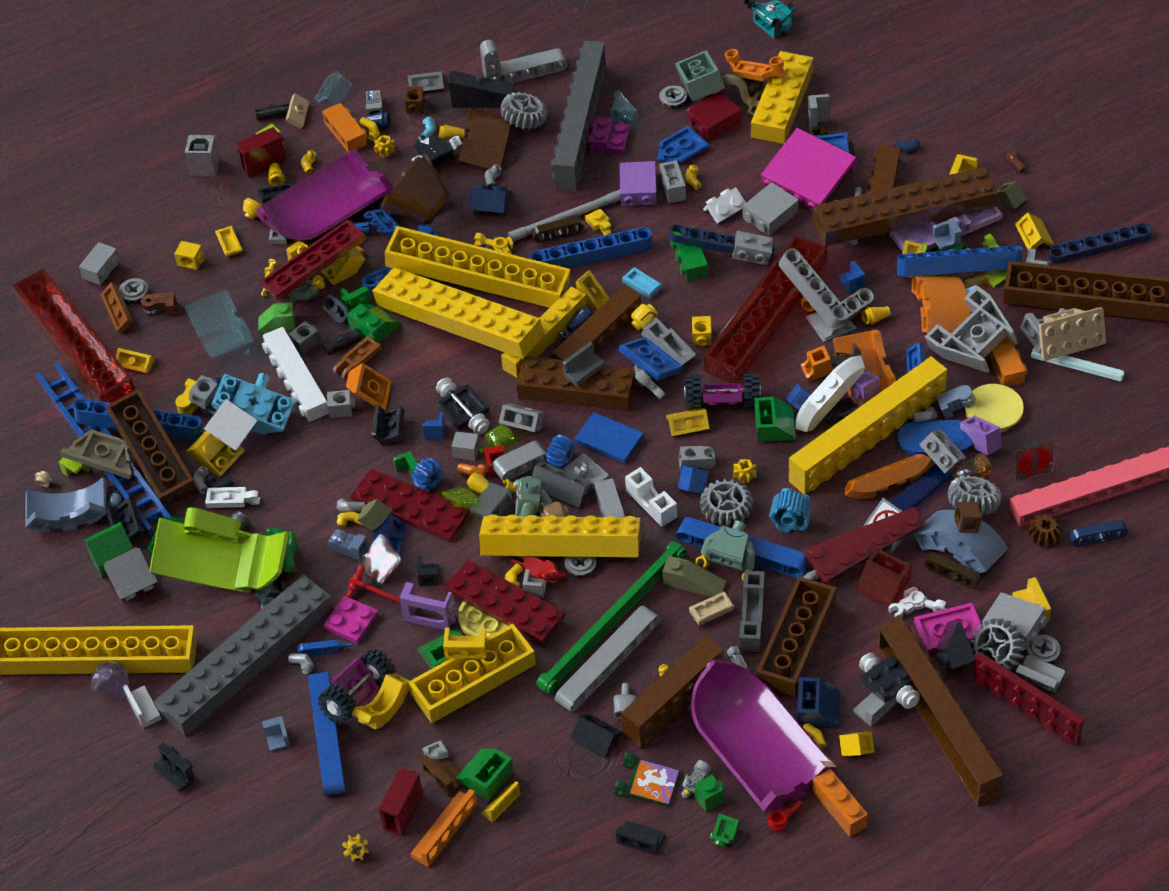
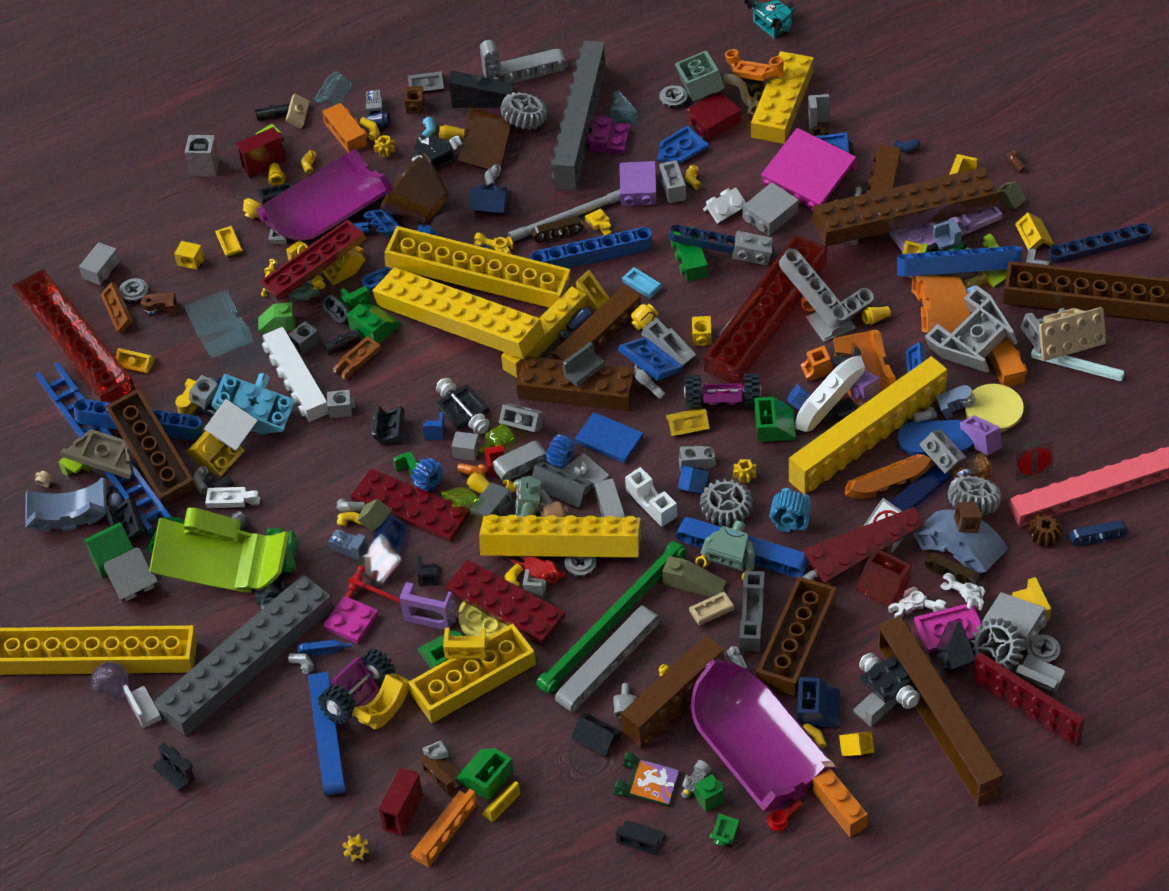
sand blue panel [262,716,290,752] -> none
orange slope [346,363,392,410] -> none
blue panel [838,261,865,293] -> none
none -> white piece [940,573,985,610]

